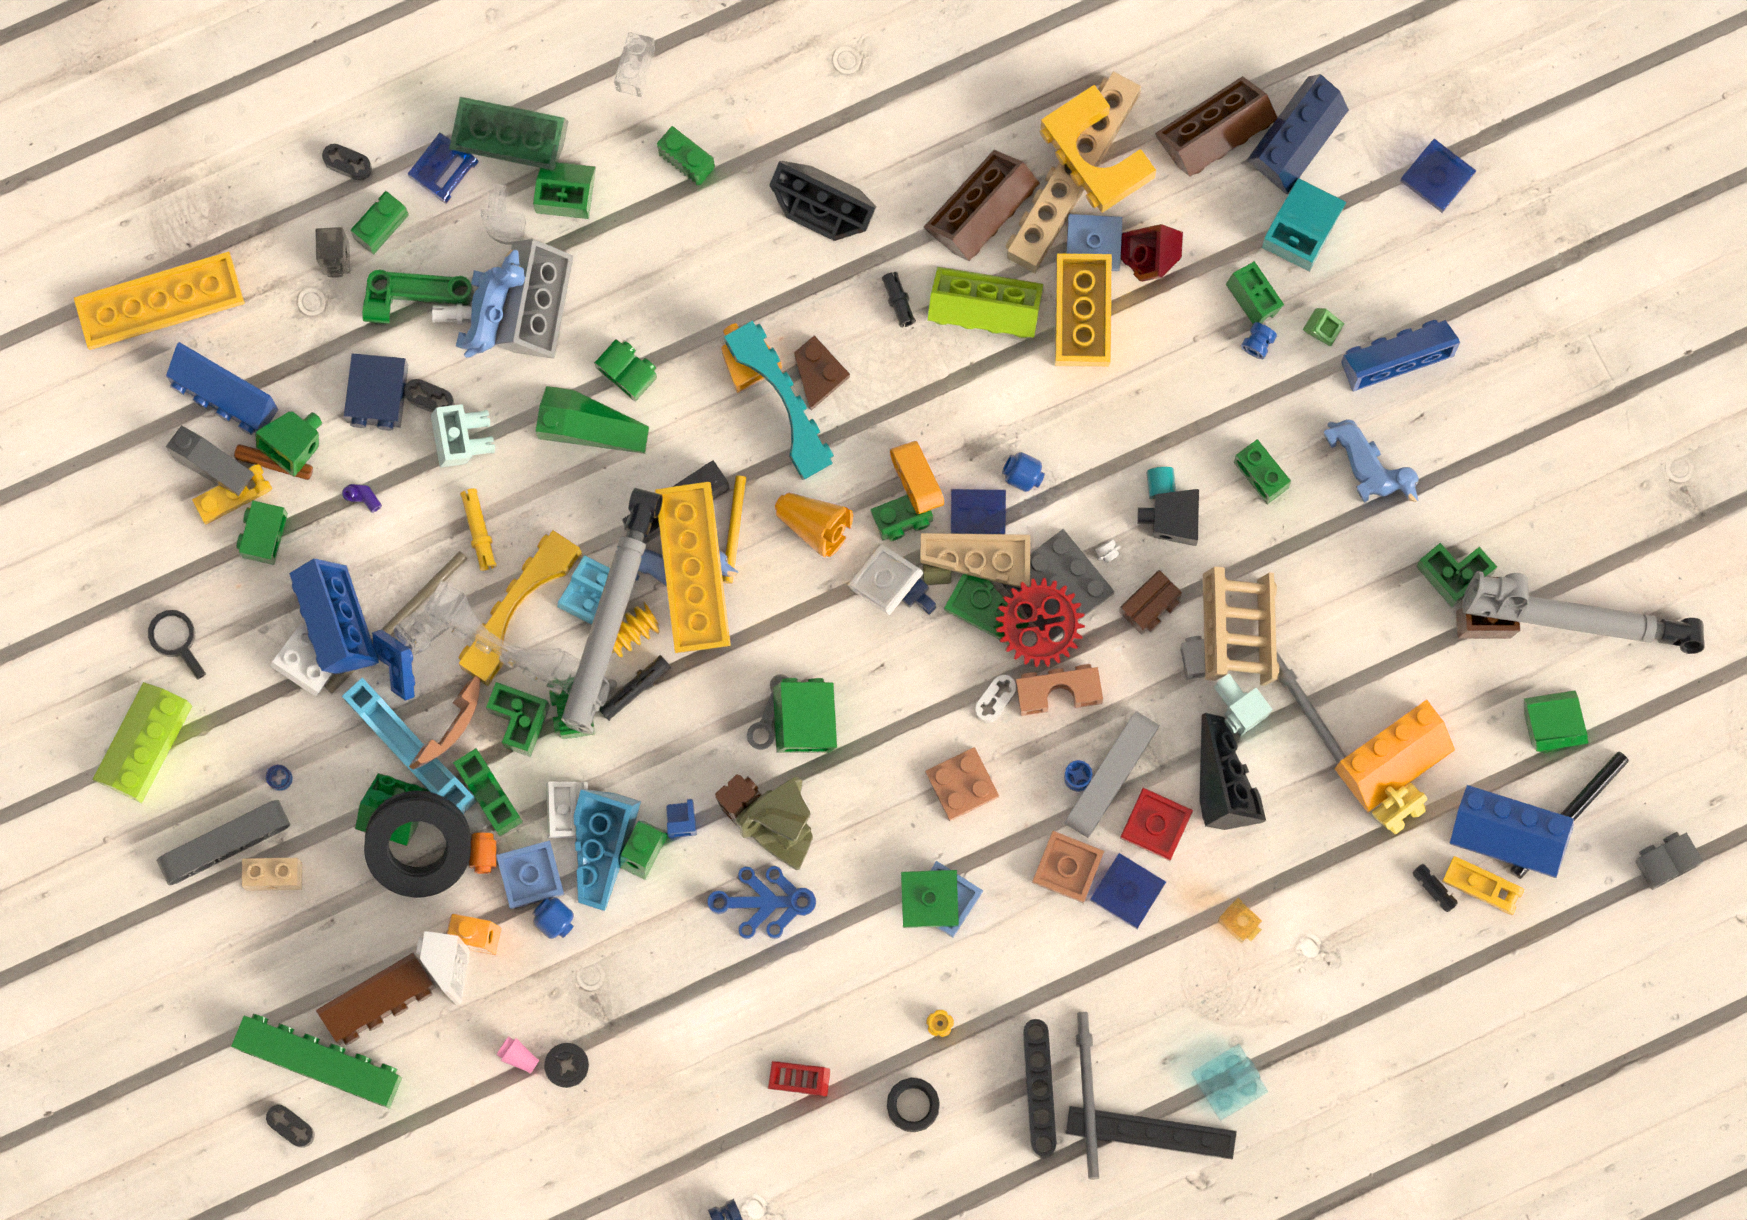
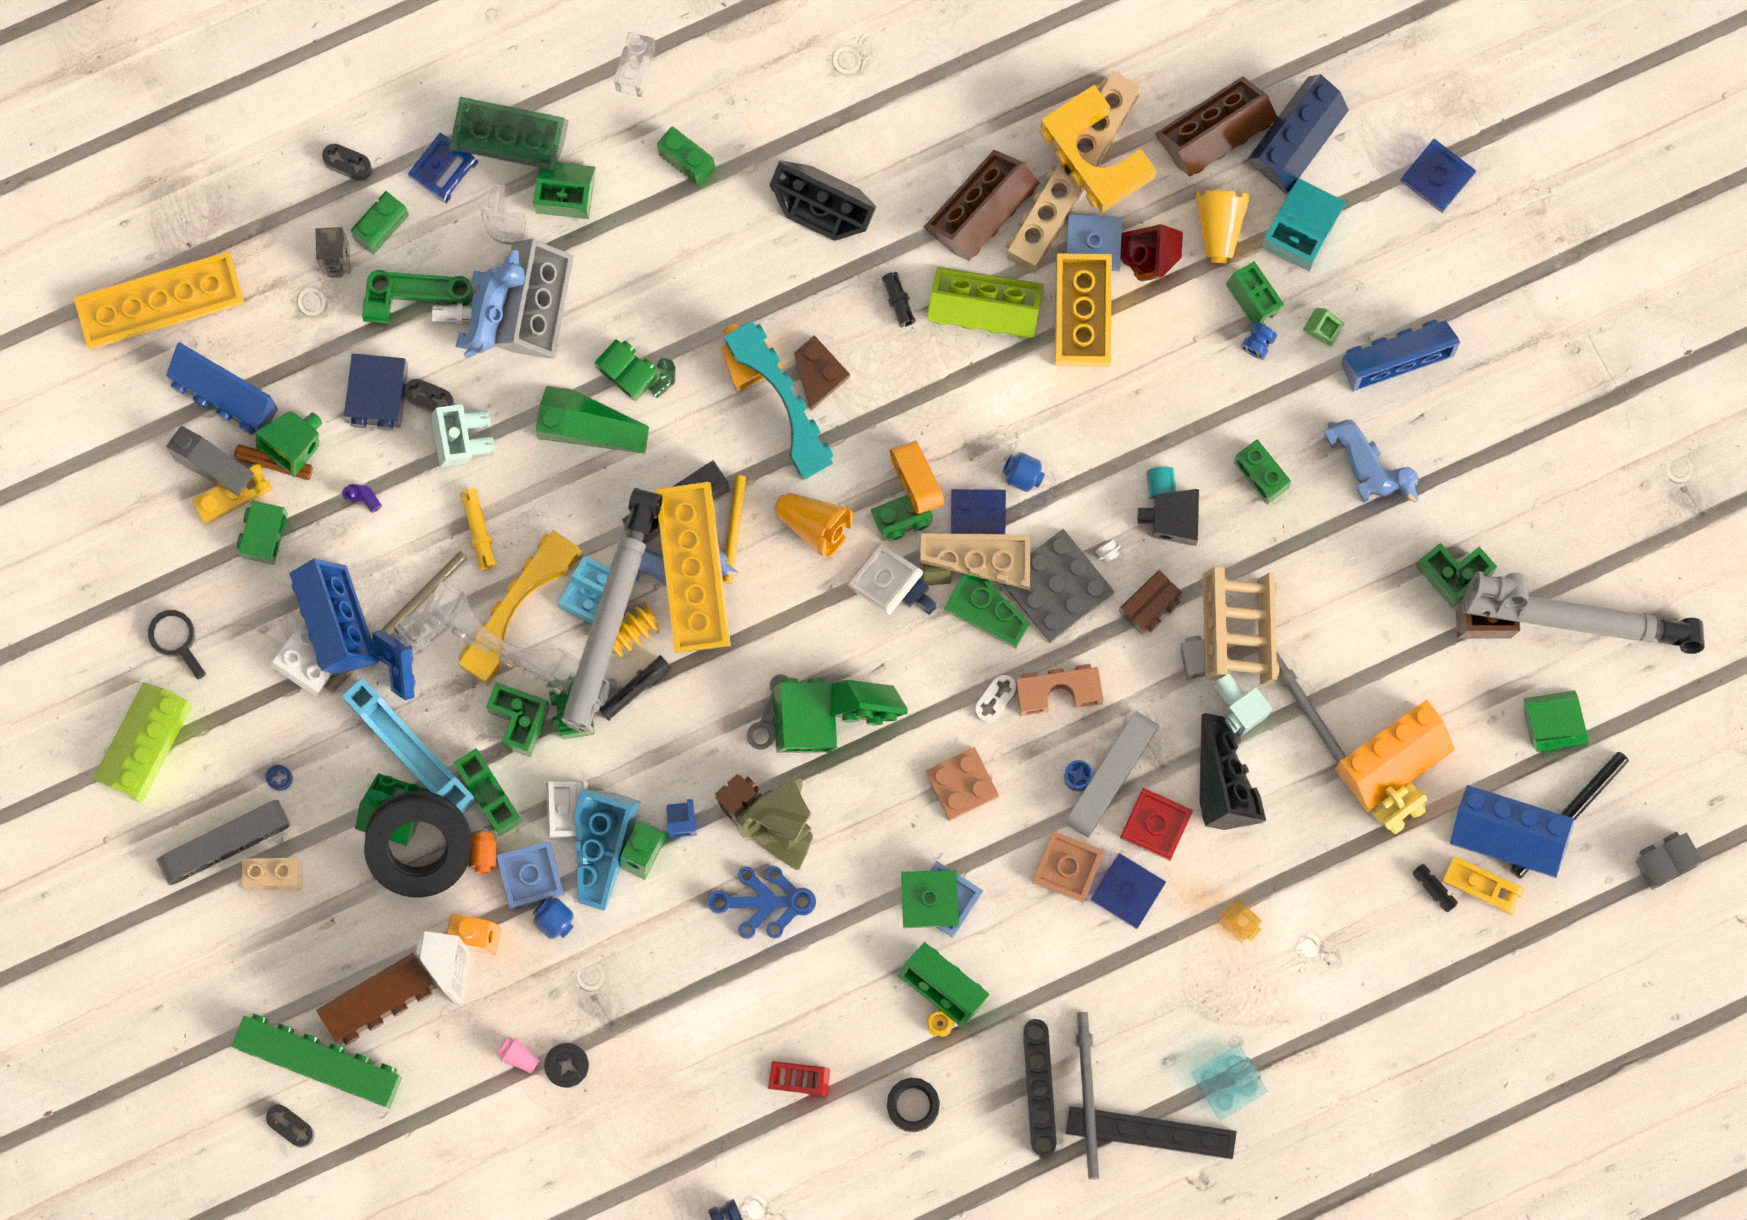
nougat slope [409,676,480,770] -> none
red gear [995,578,1085,667] -> none
none -> clear green arm [648,358,676,398]
none -> green slope [832,680,908,726]
none -> green brick [898,942,990,1028]
none -> yellow cone [1195,190,1250,264]

